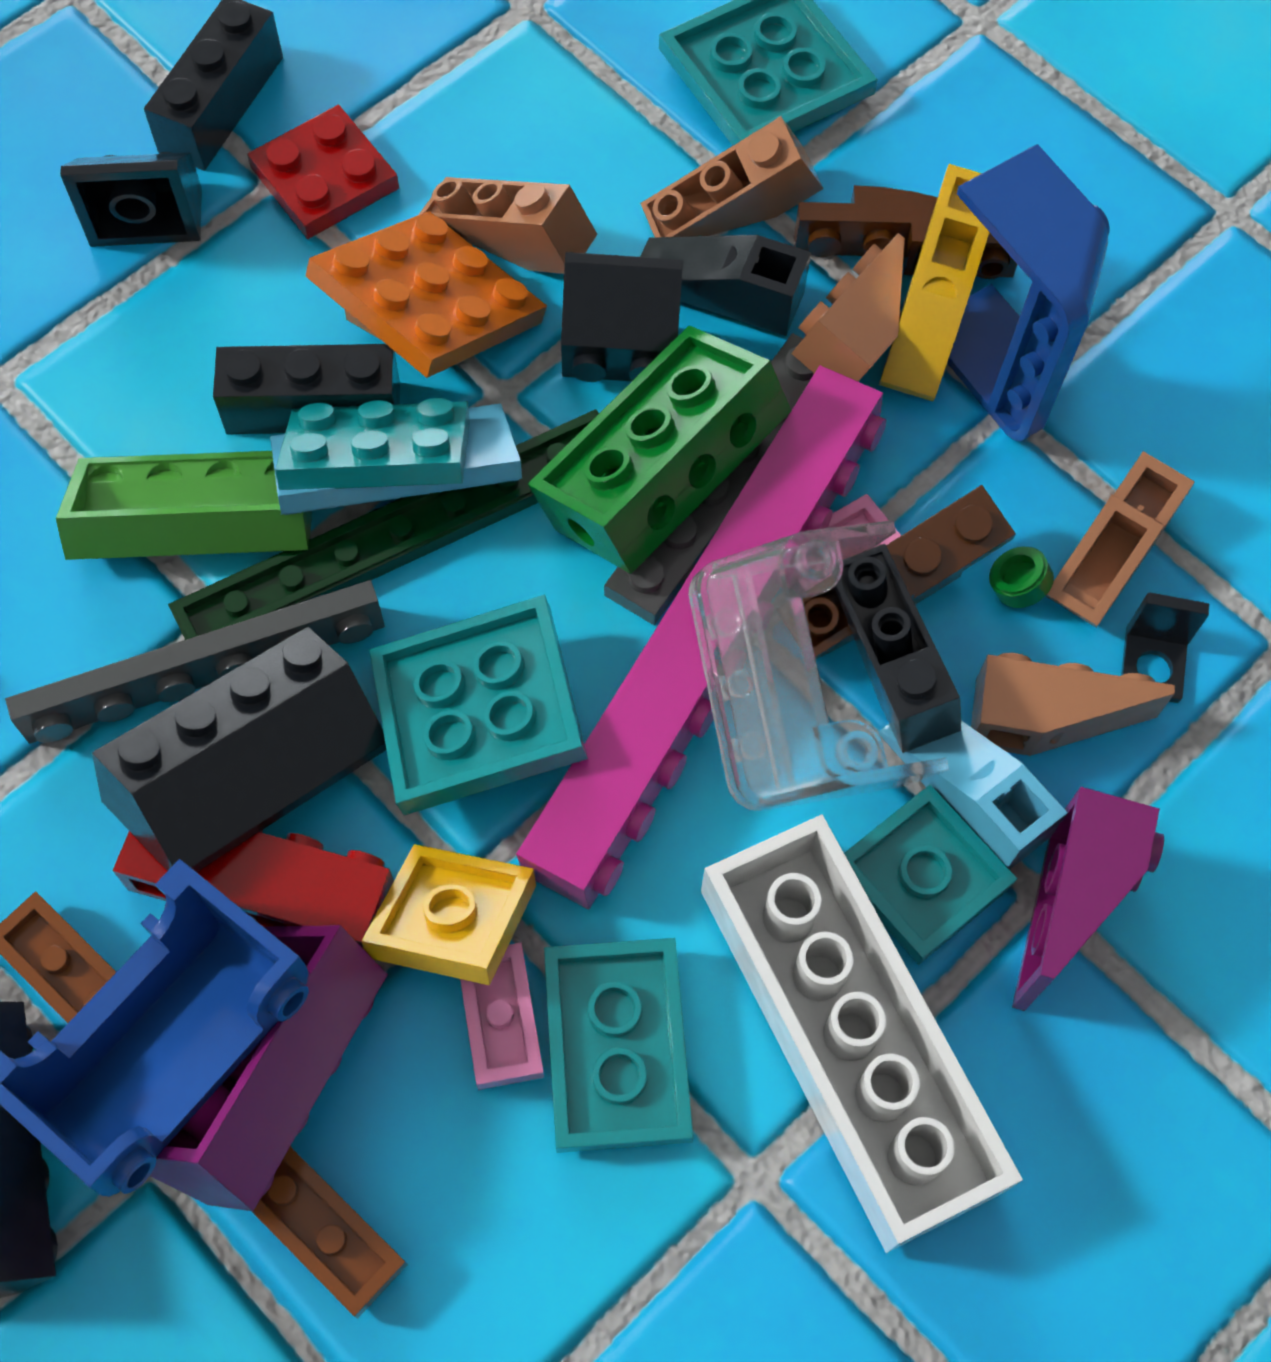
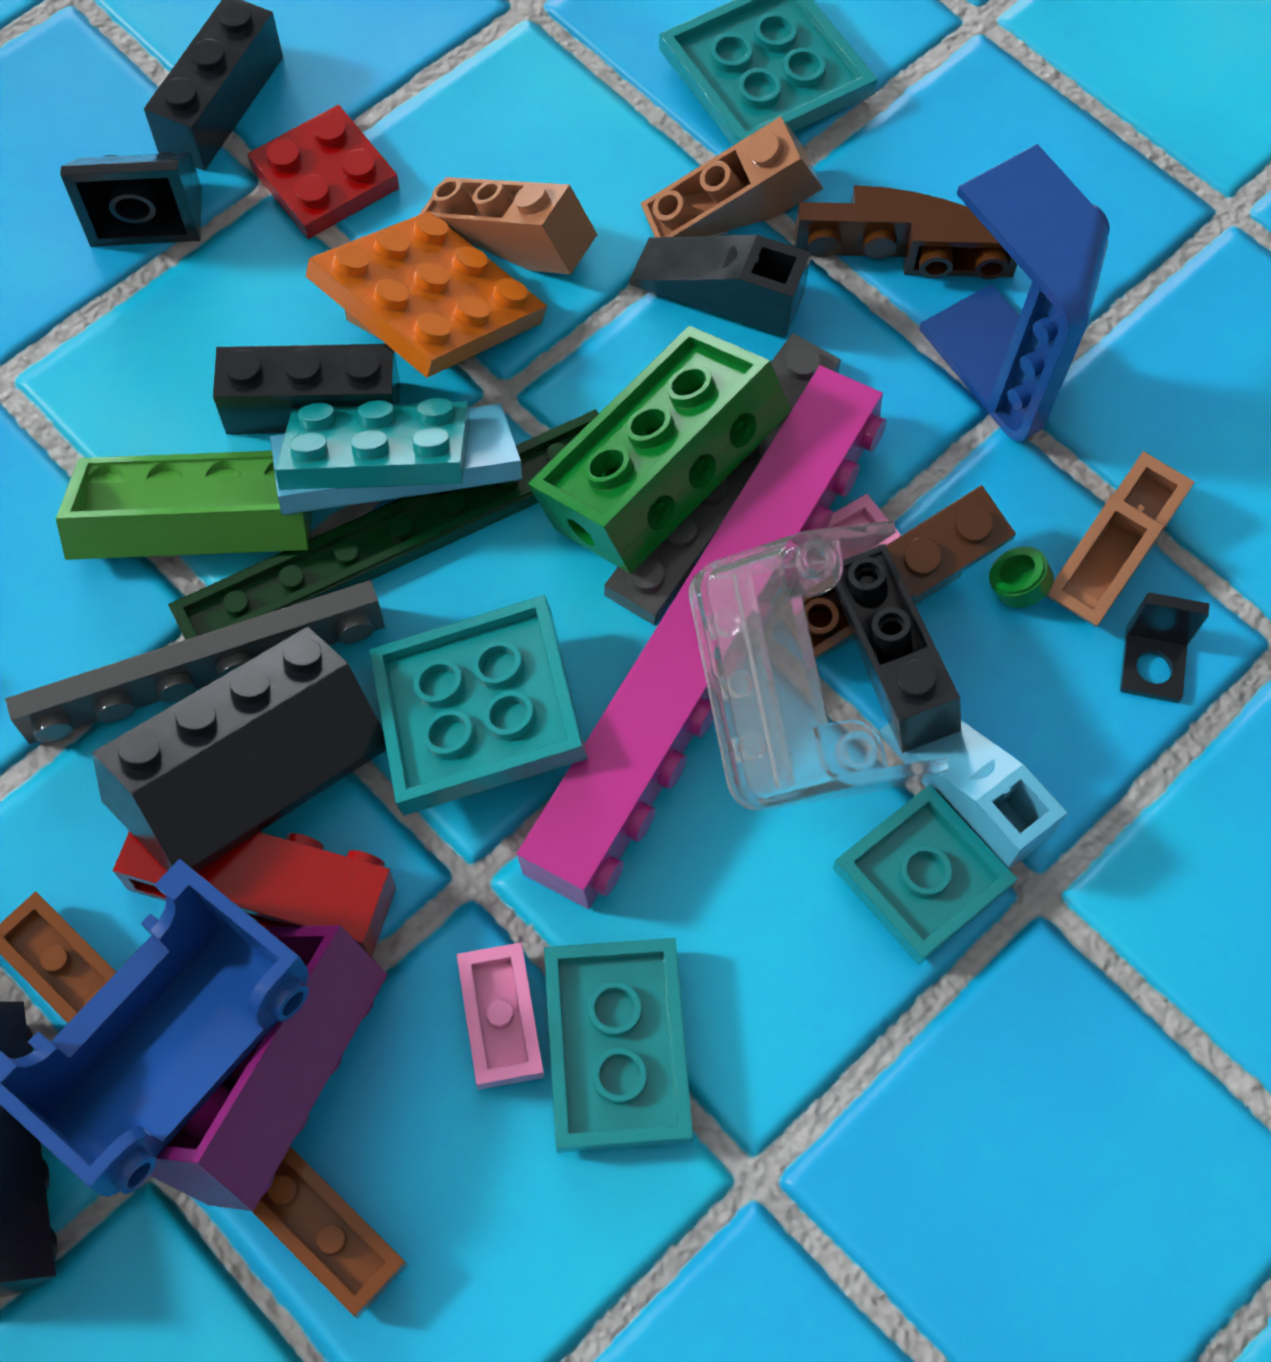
yellow plate [362,844,536,986] -> none
black slope [561,252,683,382] -> none
white brick [701,814,1023,1253] -> none
nougat slope [791,233,905,382] -> none
yellow slope [879,164,989,402] -> none
nougat slope [971,653,1175,756] -> none
magenta slope [1012,787,1164,1011] -> none

